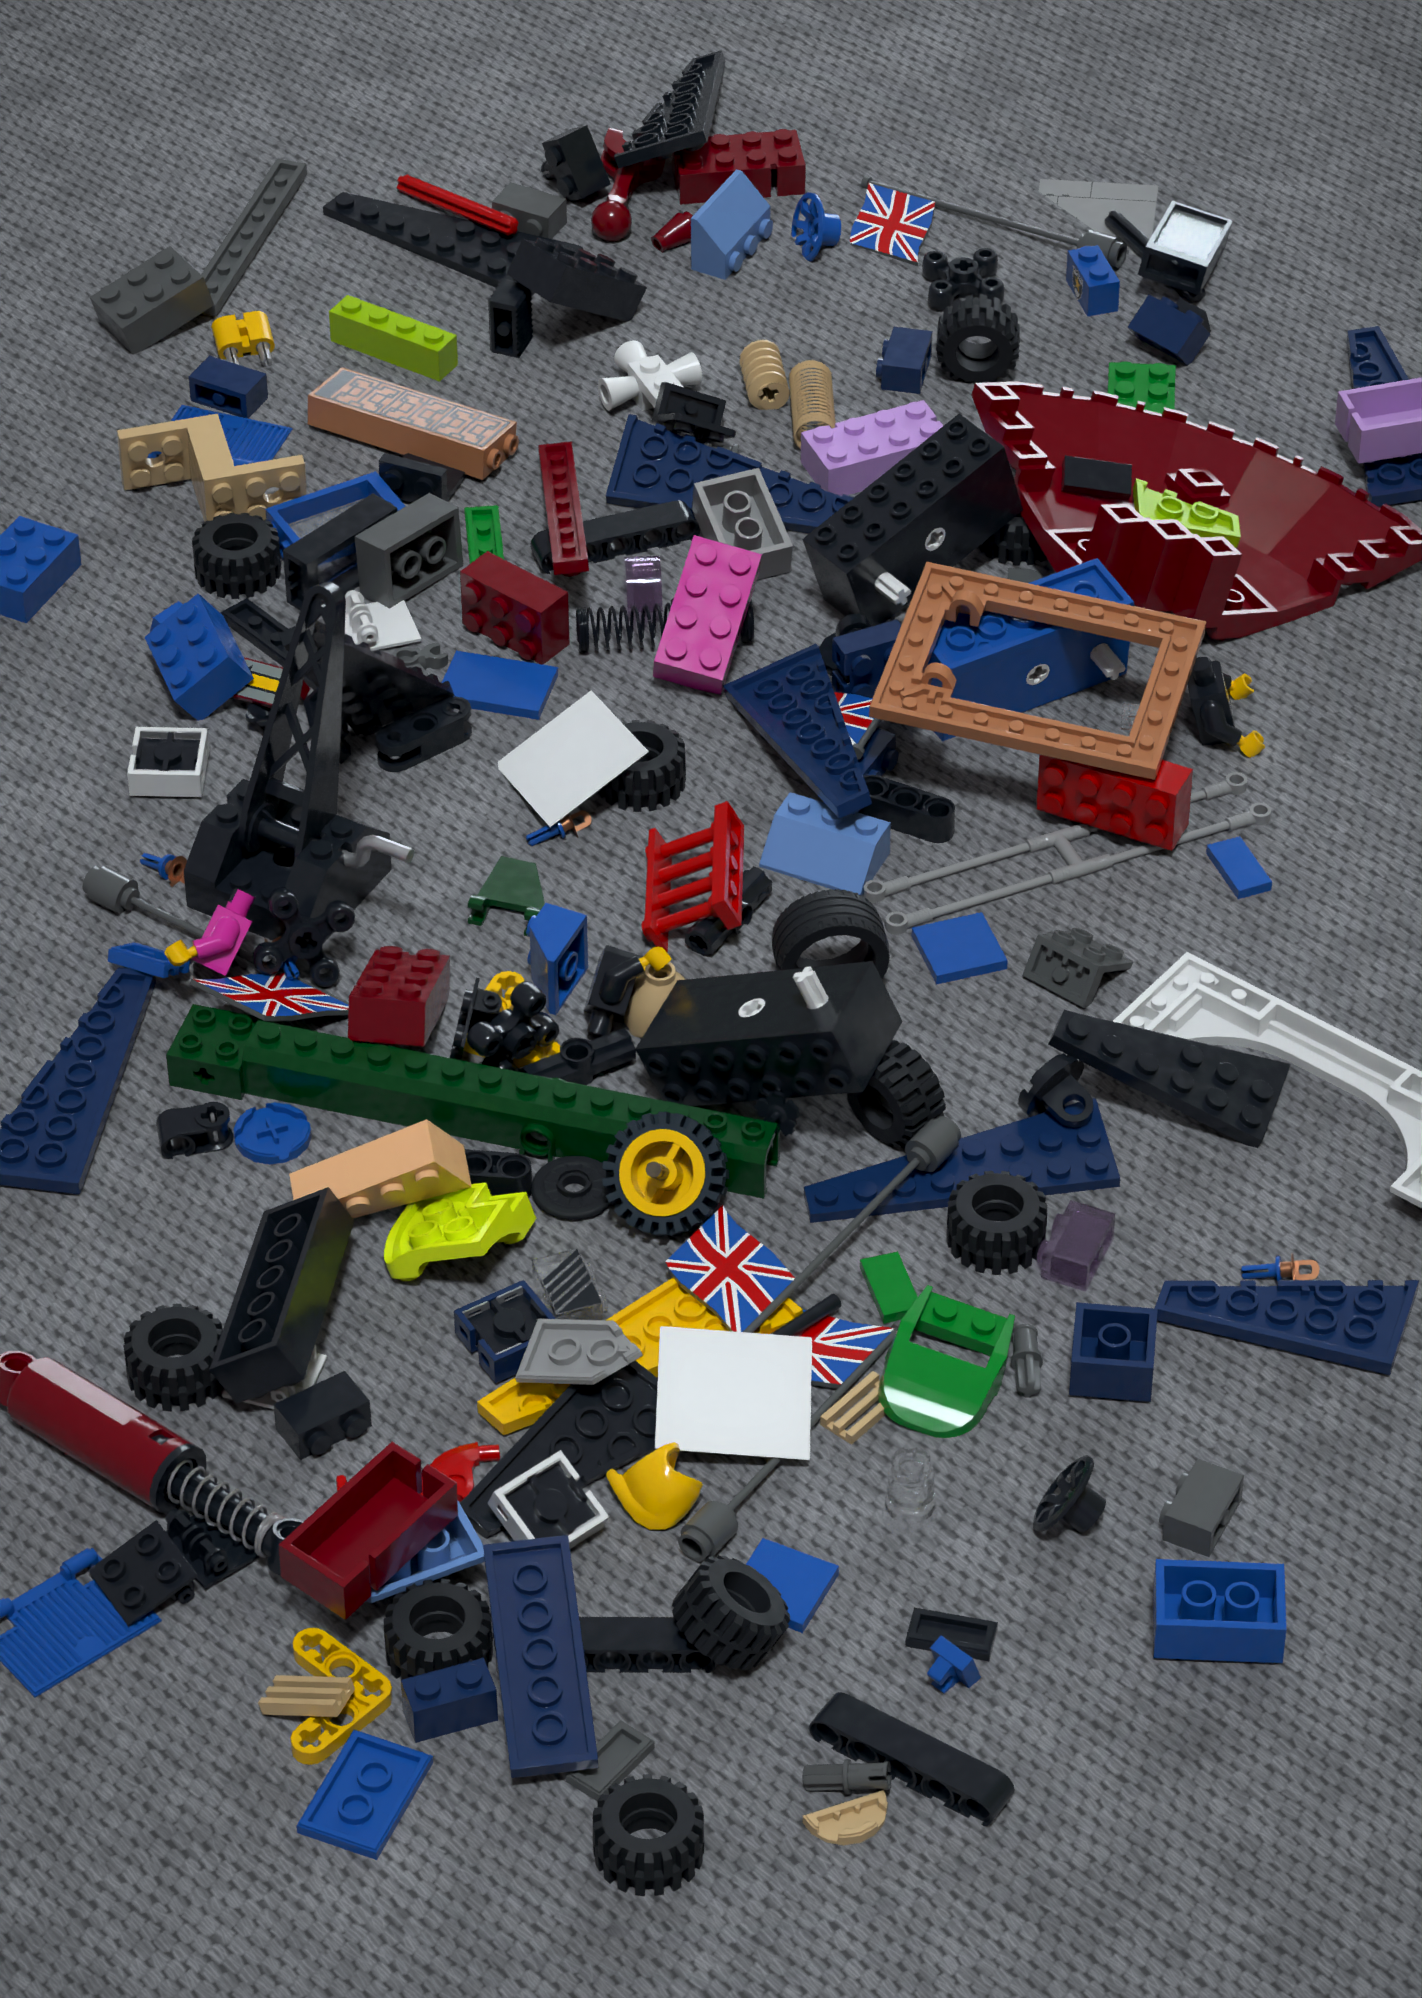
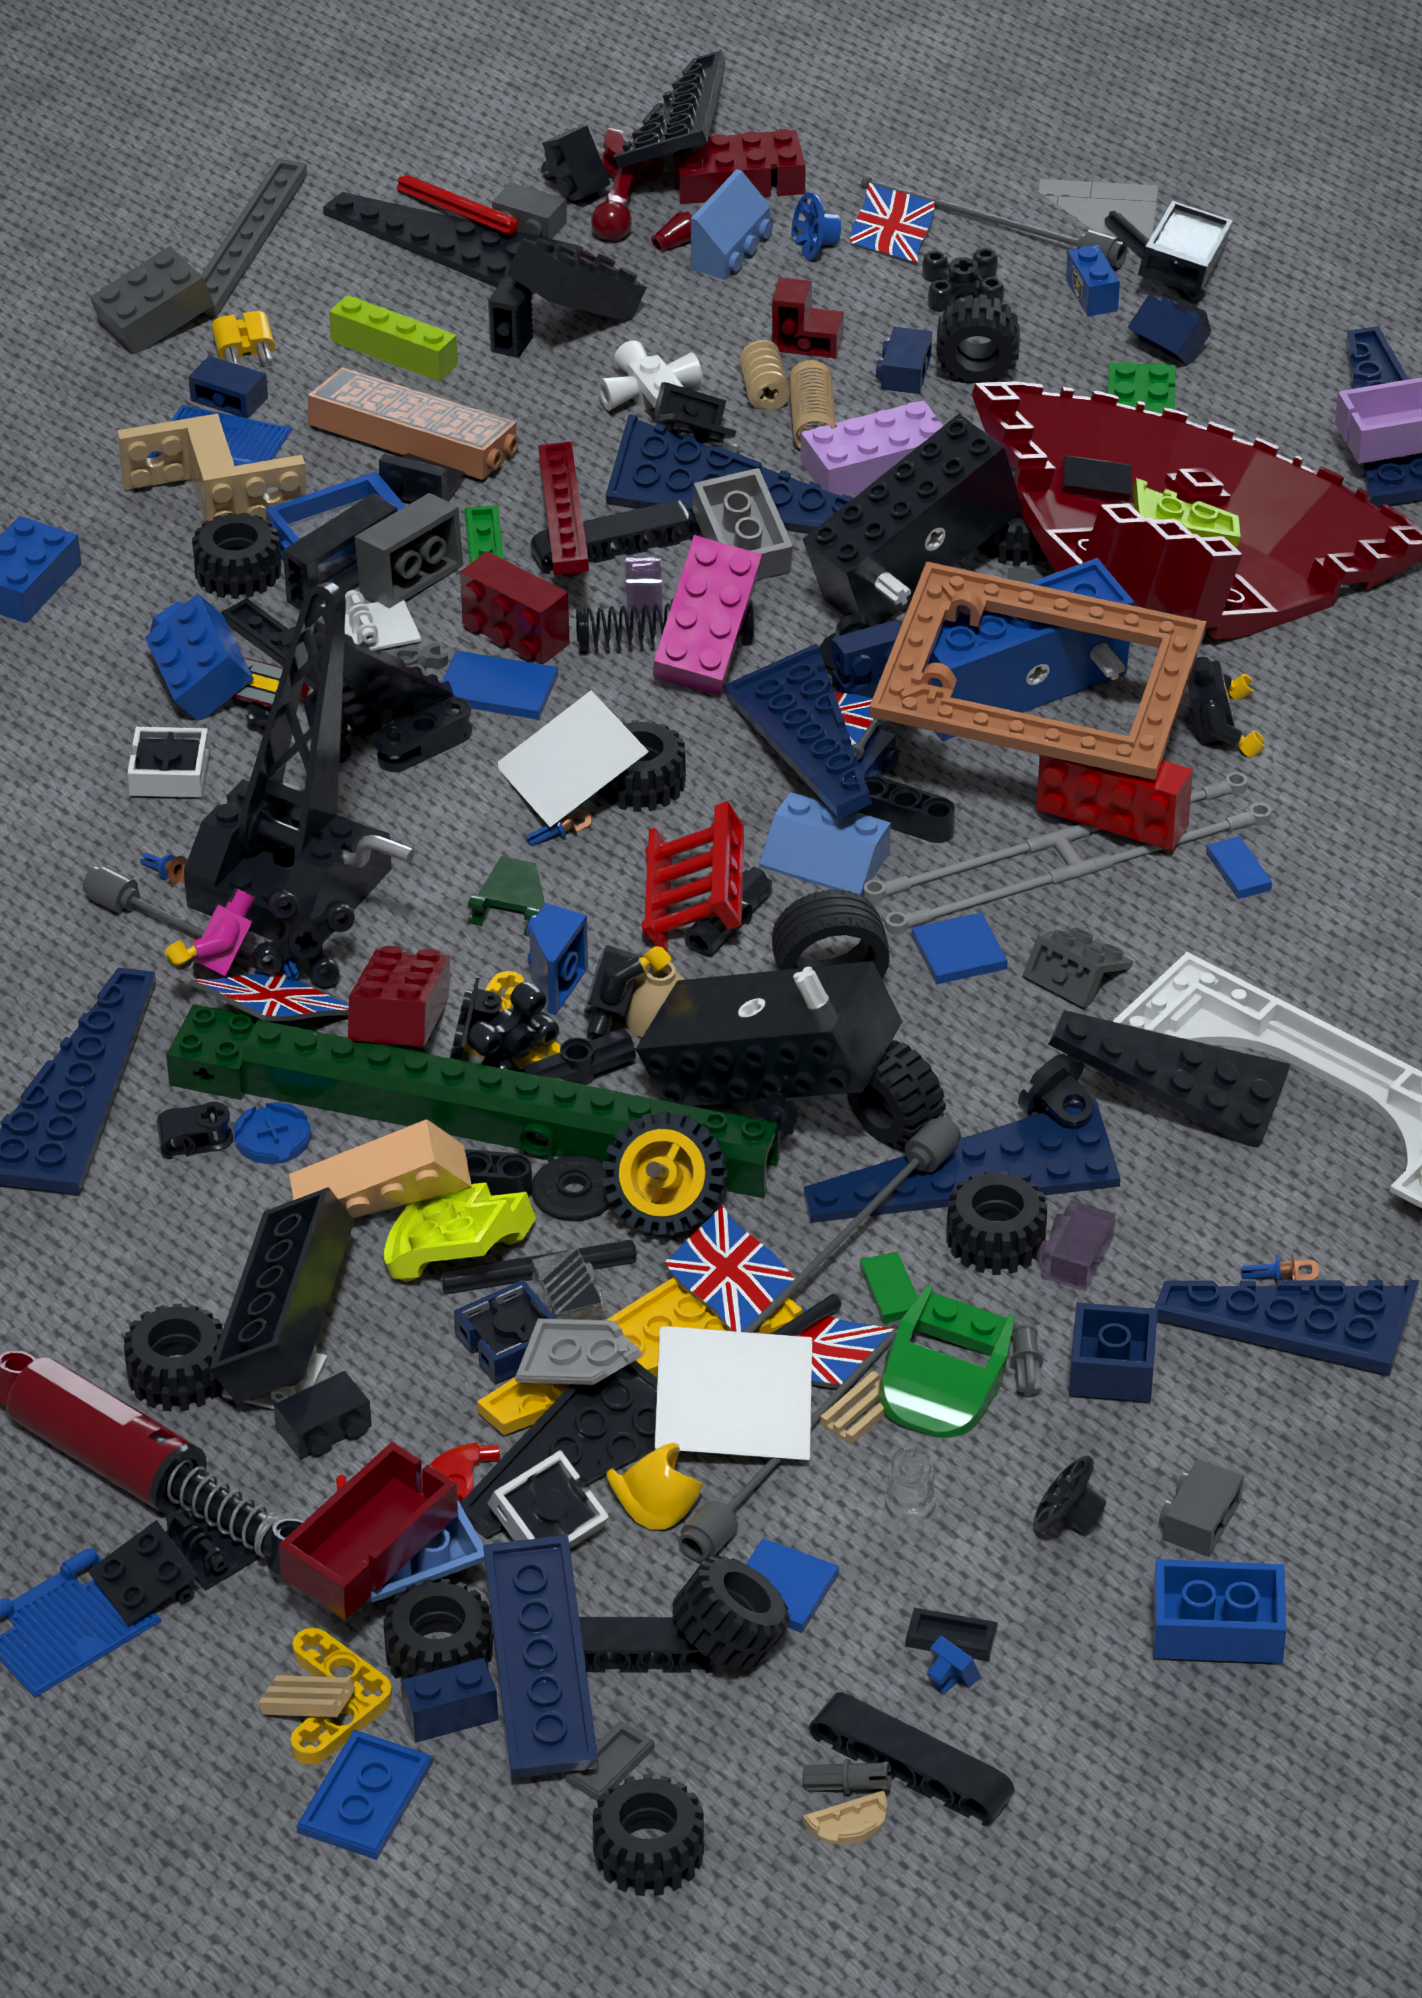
blue tile [108,942,190,978] -> none
none -> black axle [440,1240,637,1294]
none -> dark red brick [772,277,844,359]

